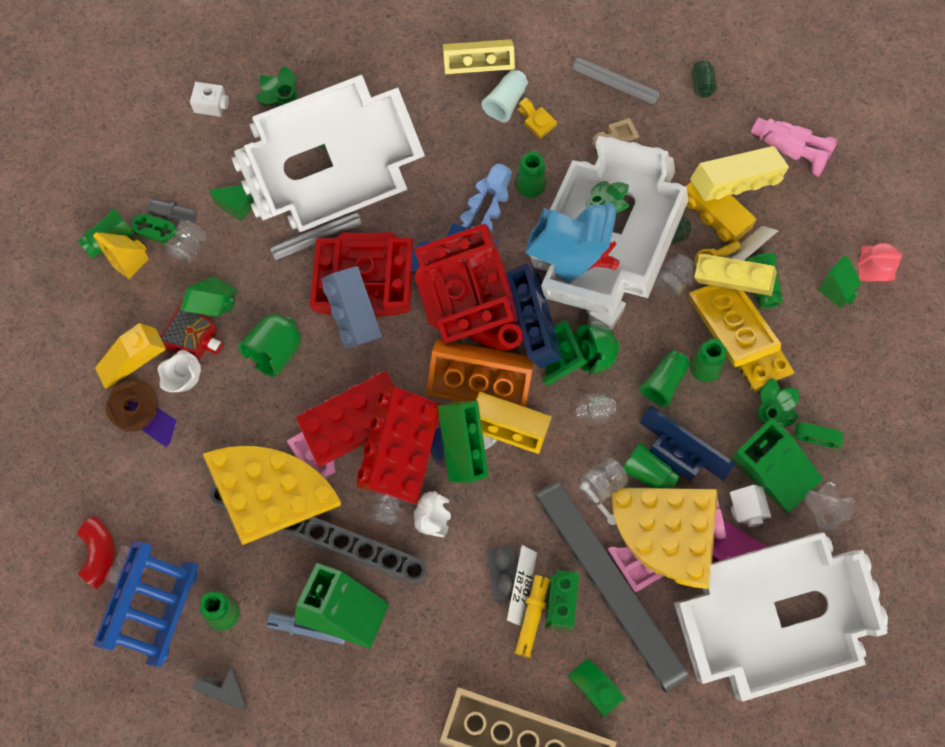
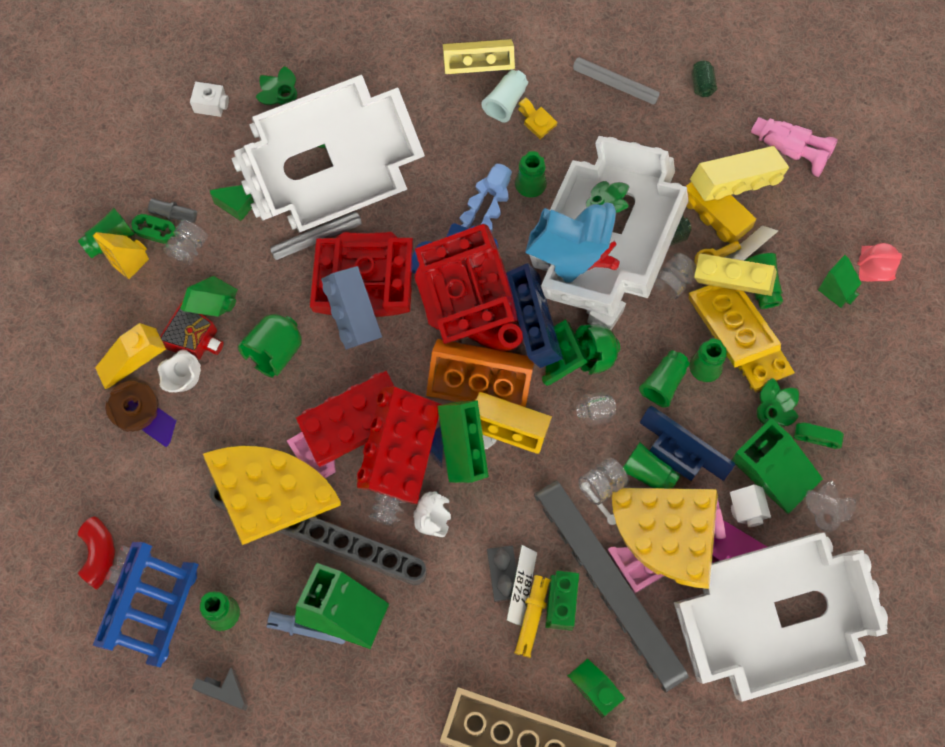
tan plate [592,118,640,149] -> none

